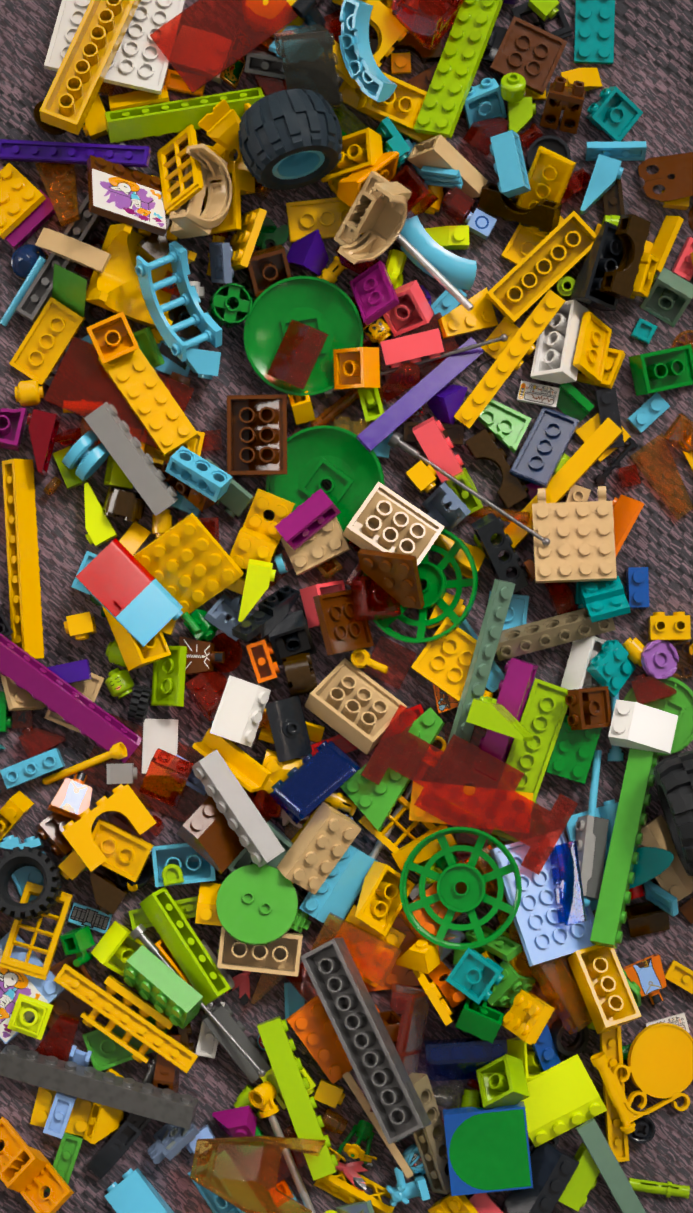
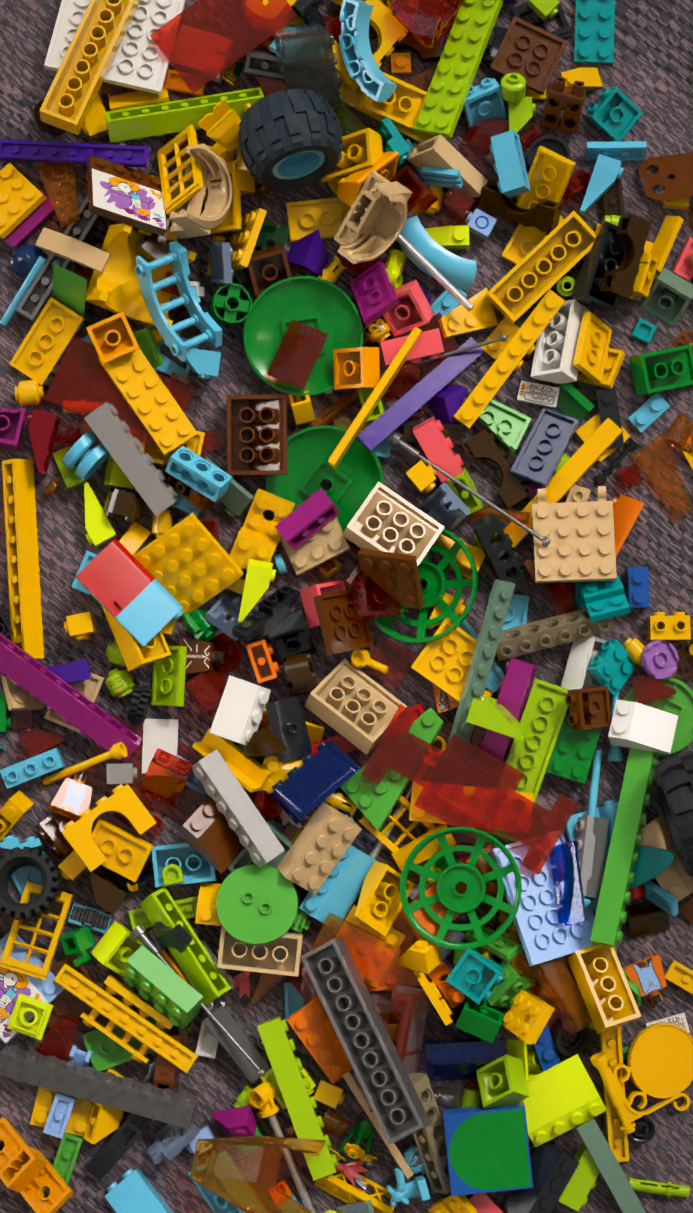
none -> black tile [147,922,193,953]
none -> dark brown slope [244,728,287,756]
none -> yellow tile [328,327,423,469]

